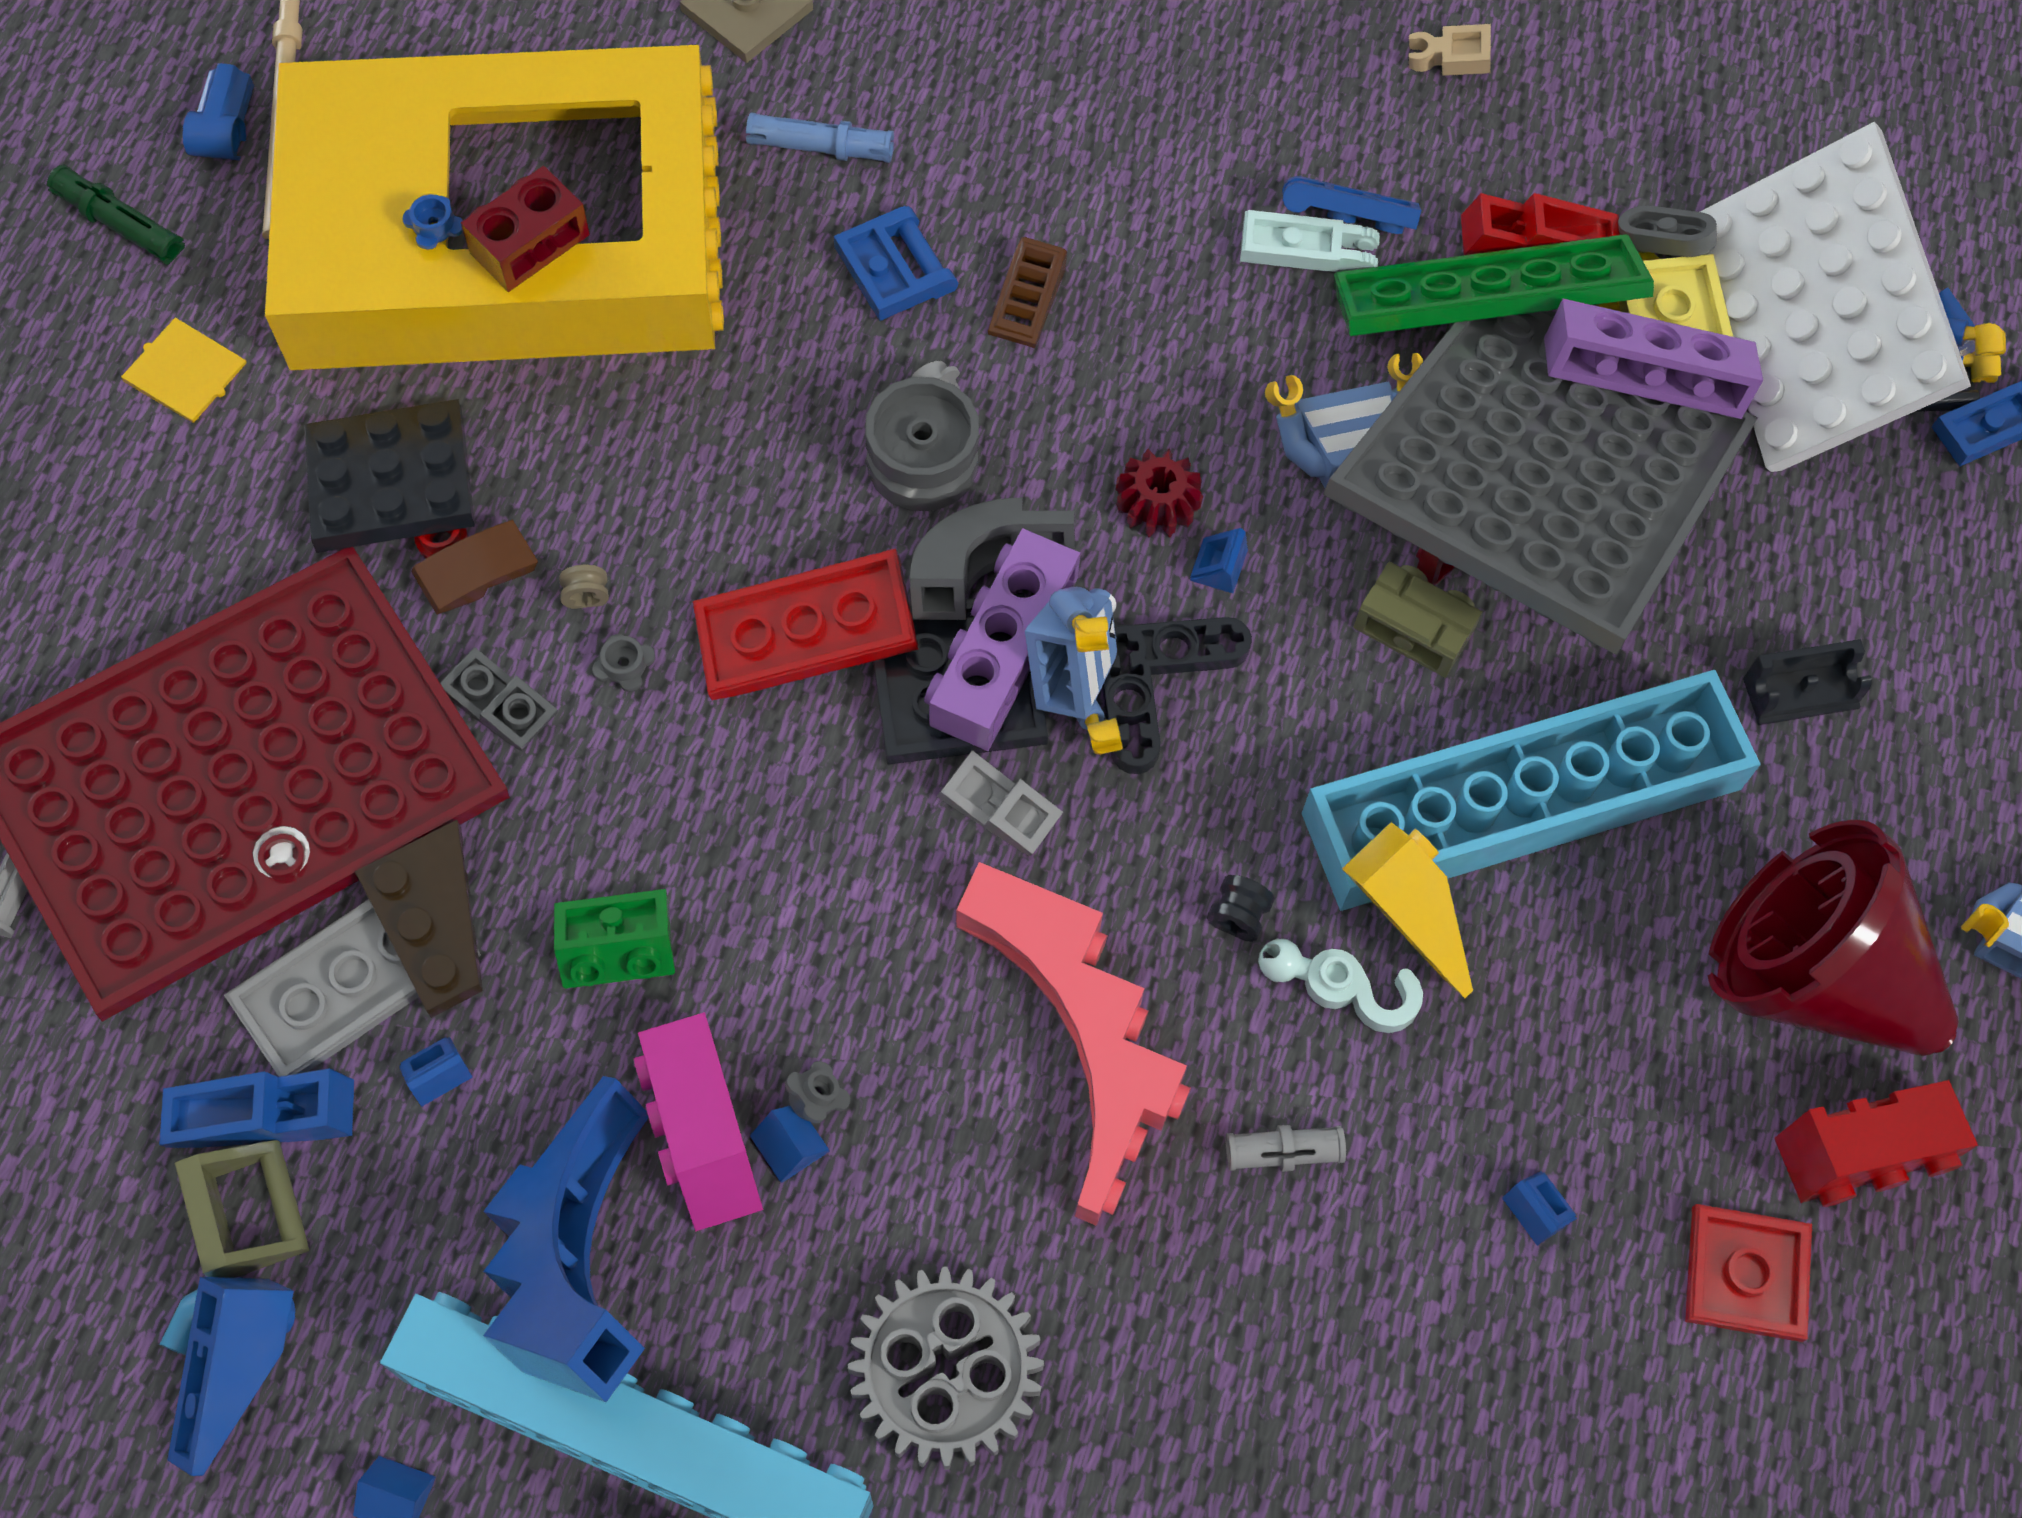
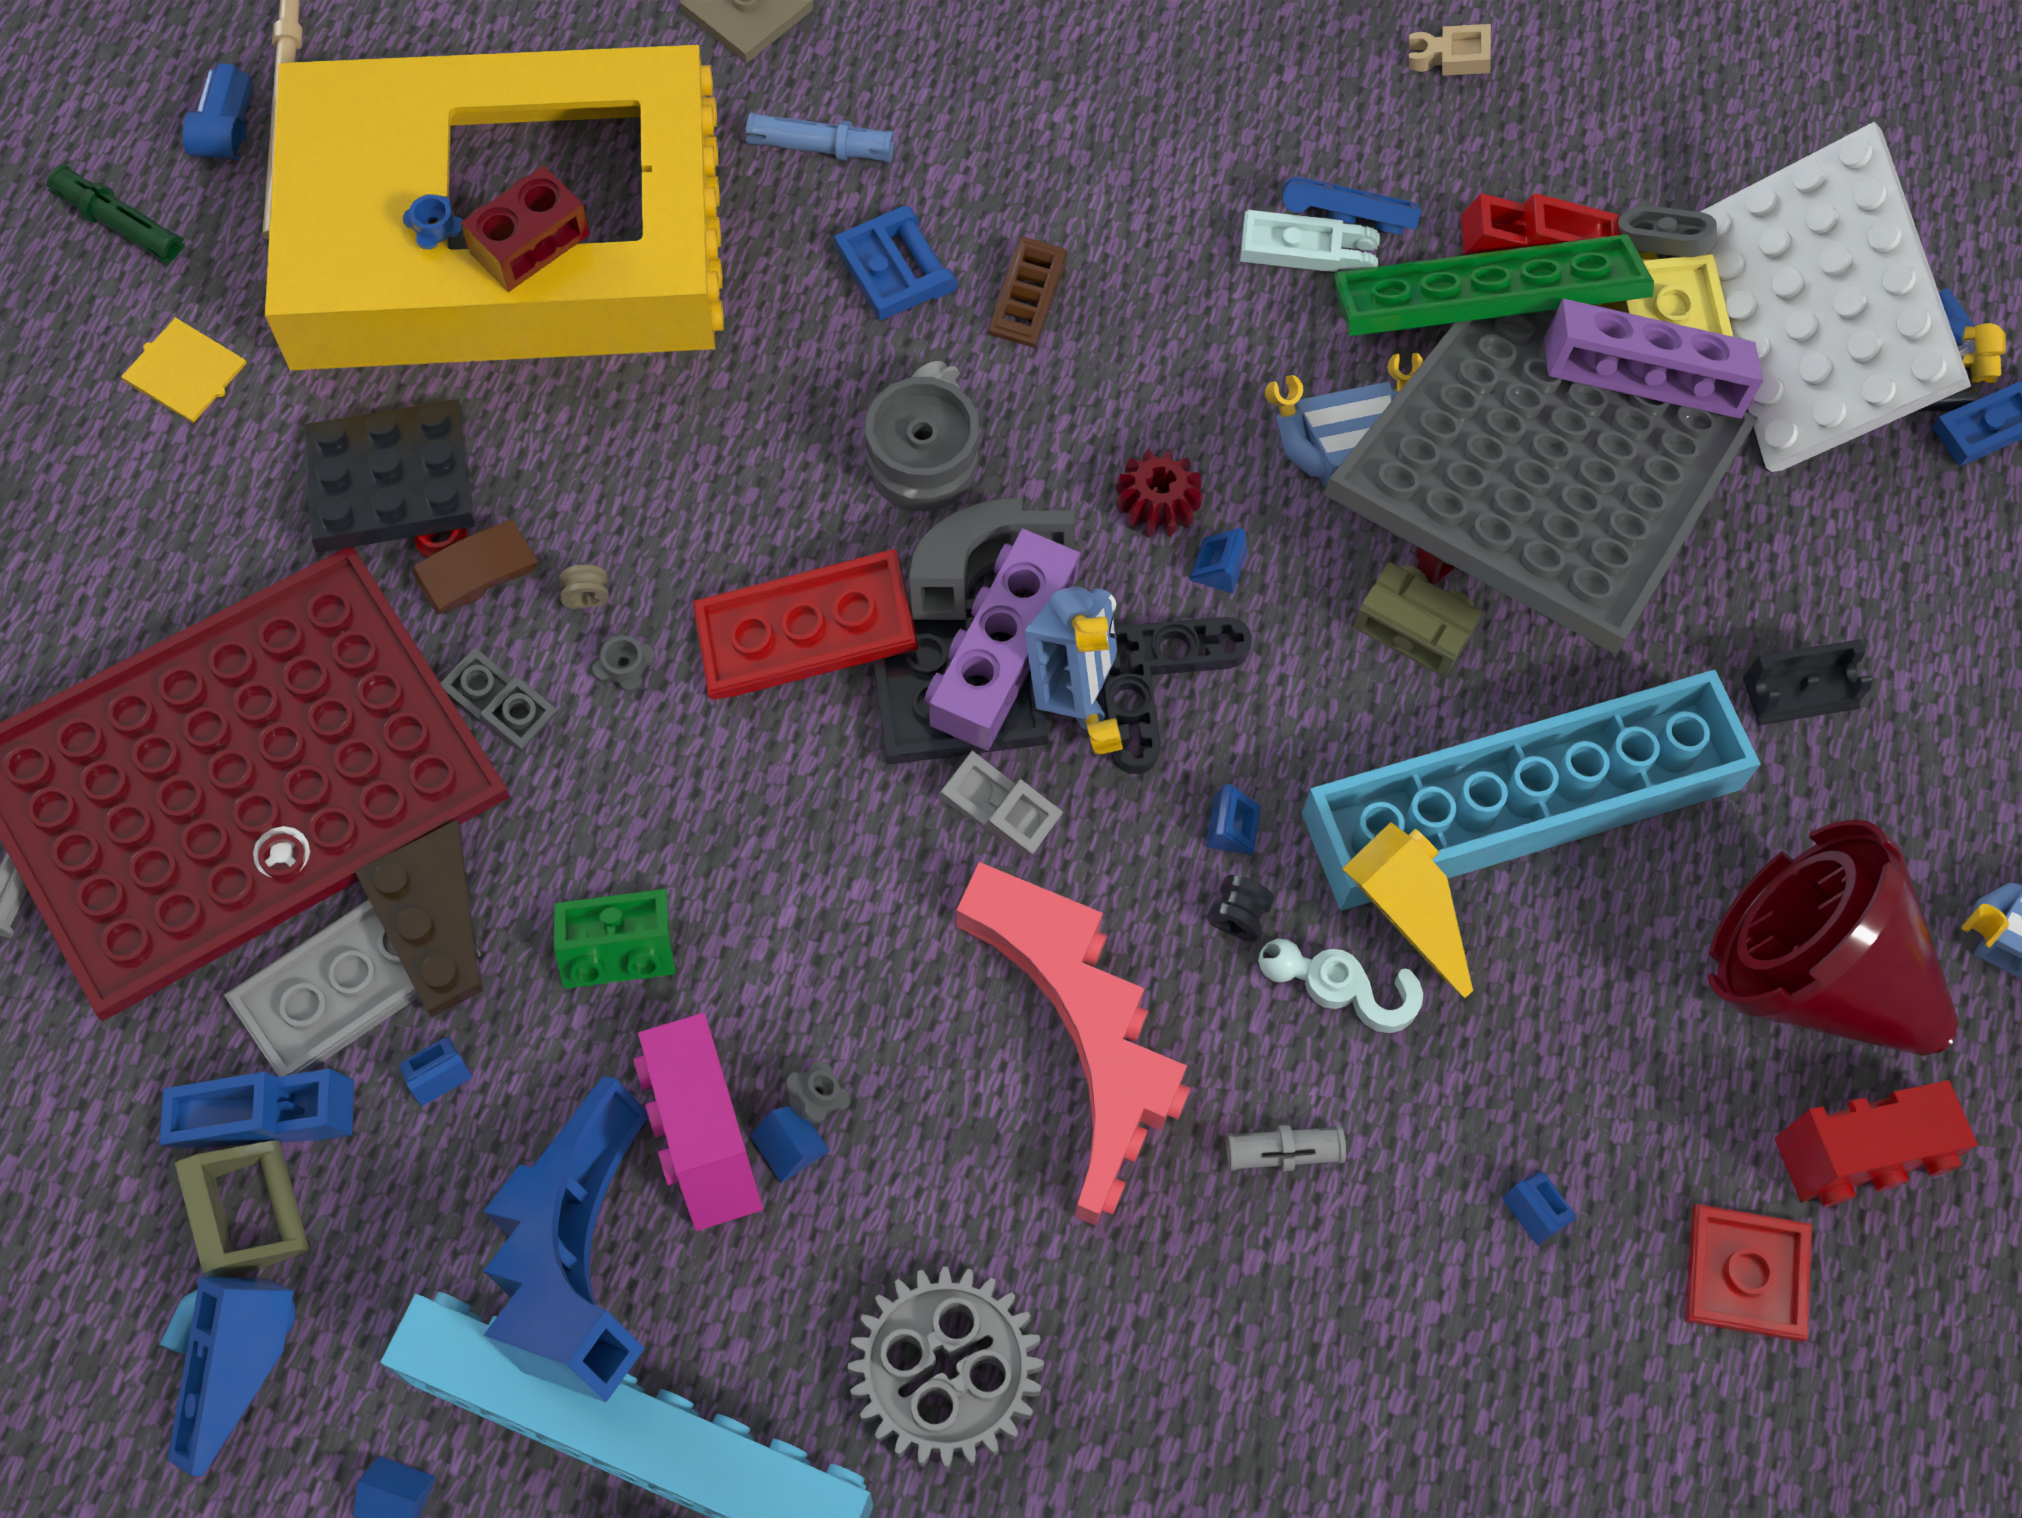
none -> blue slope [1206,784,1261,855]

